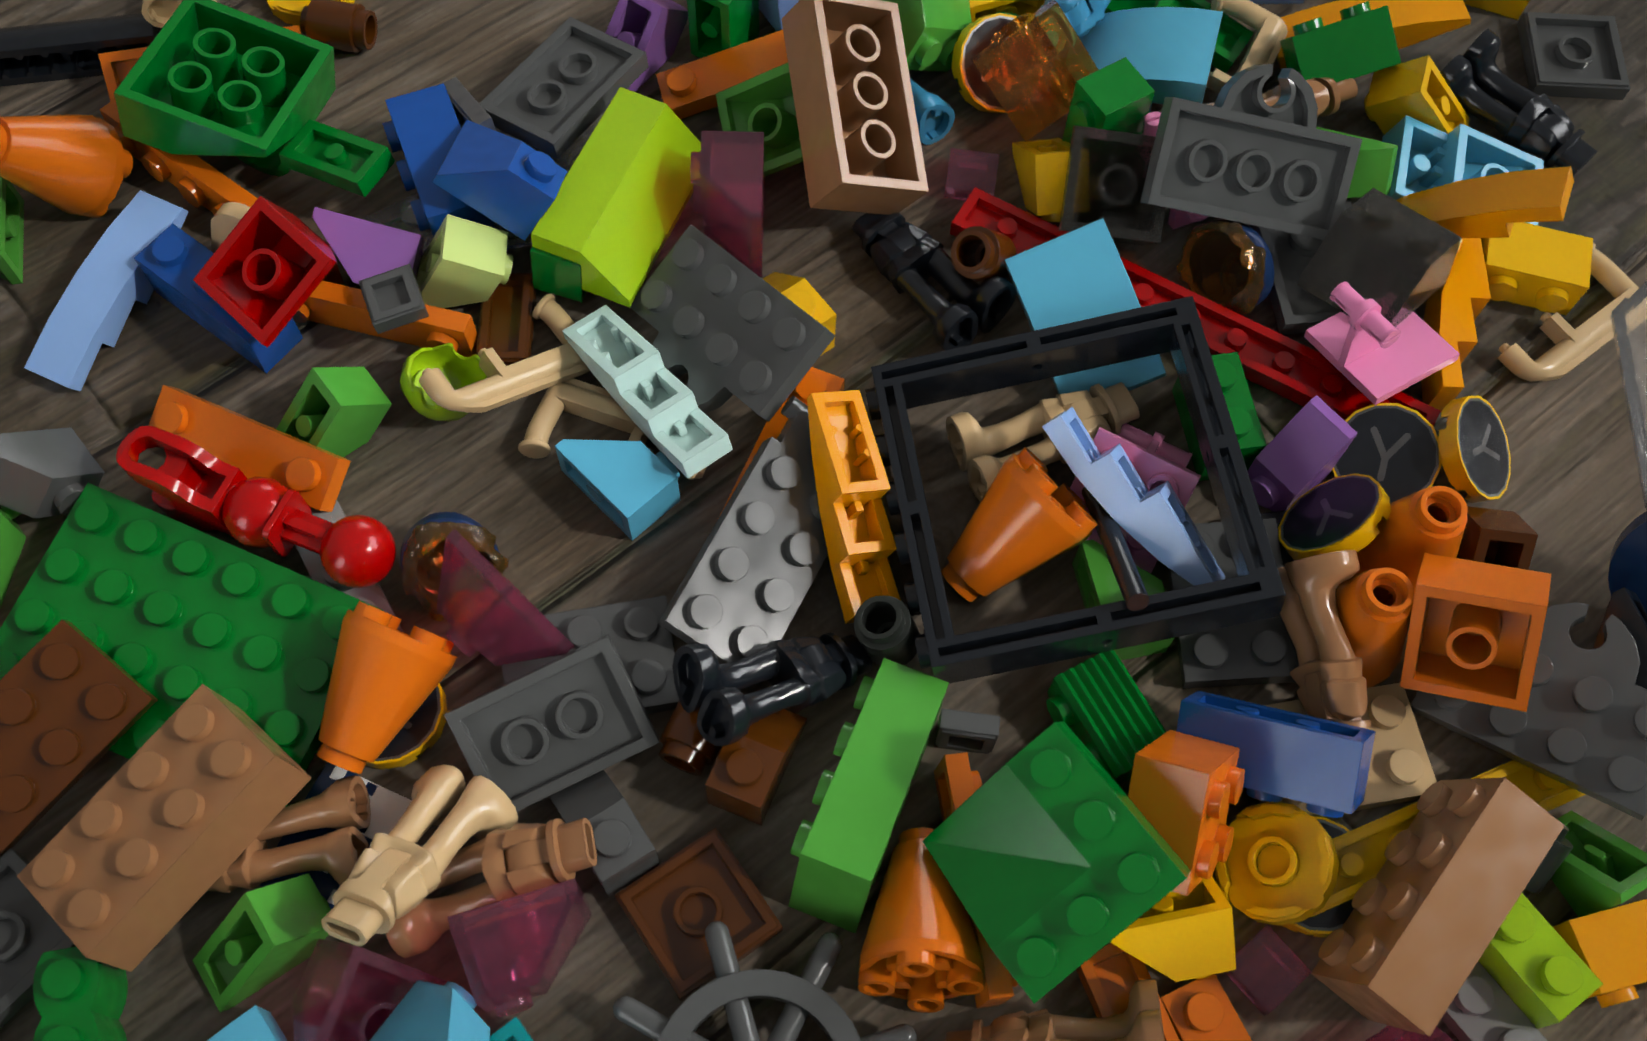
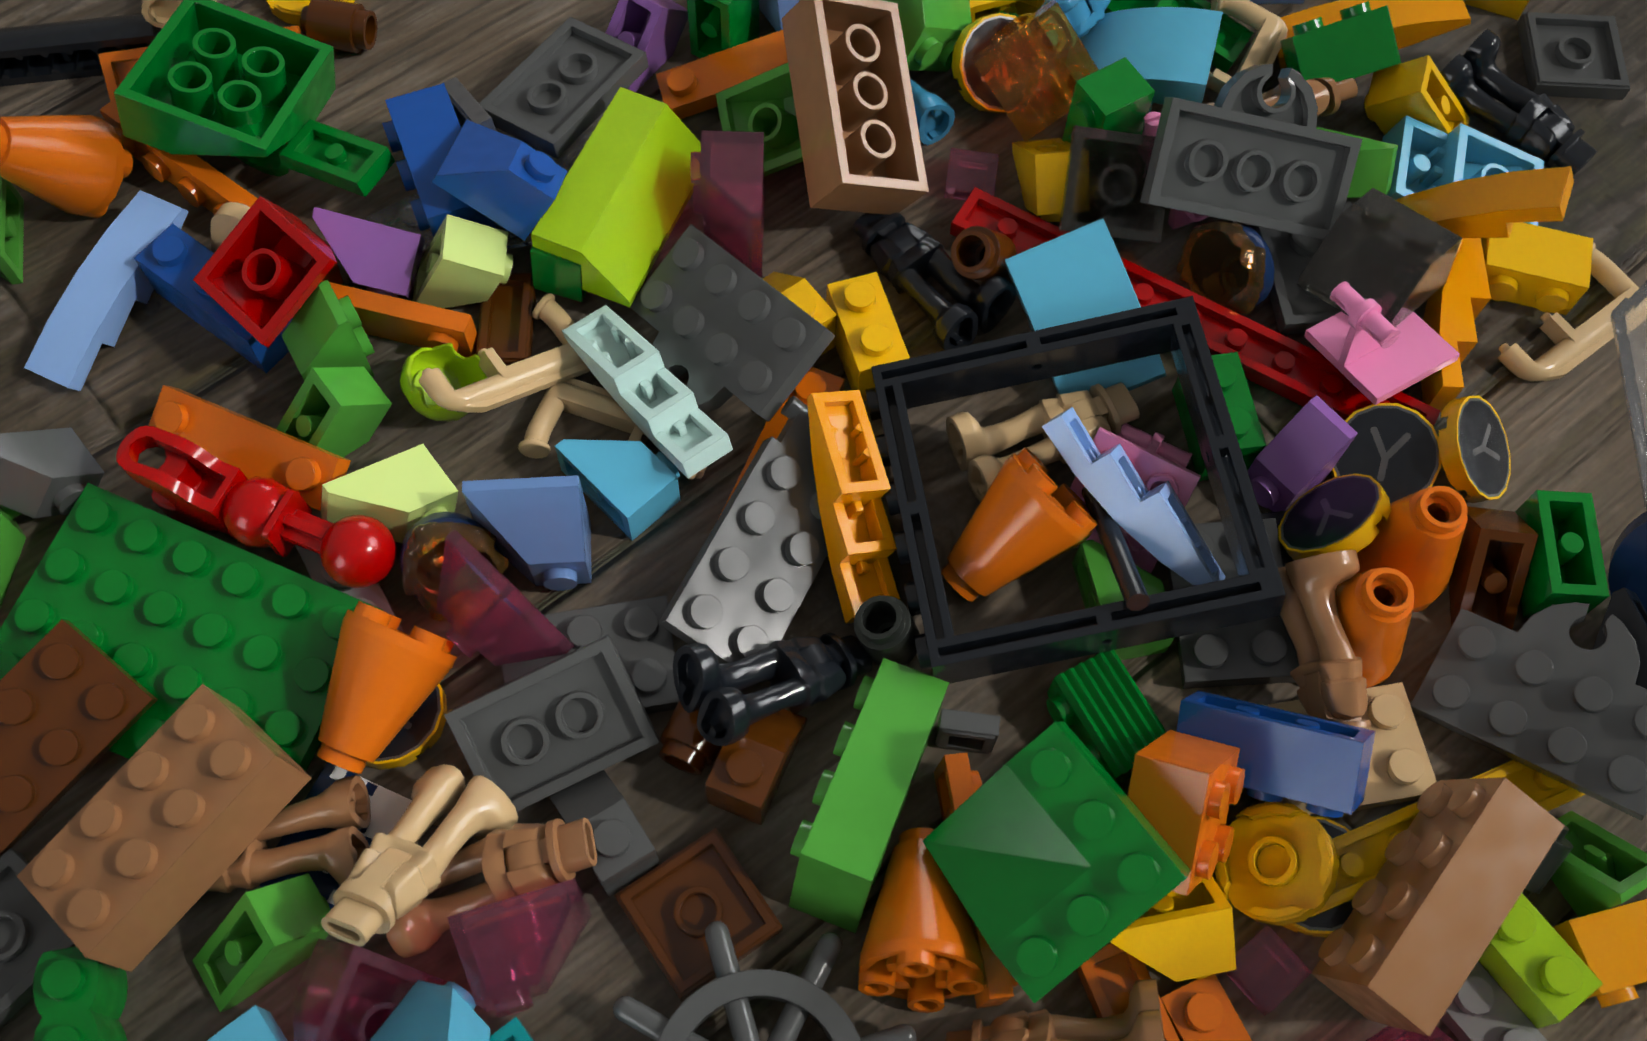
dark grey tile [358,264,429,334] -> none
orange brick [1400,553,1551,712] -> none
none -> bright green slope [281,280,375,381]
none -> yellowish green slope [321,444,458,543]
none -> medium blue slope [462,475,591,591]
none -> yellow brick [826,272,910,401]
none -> green brick [1515,490,1609,618]

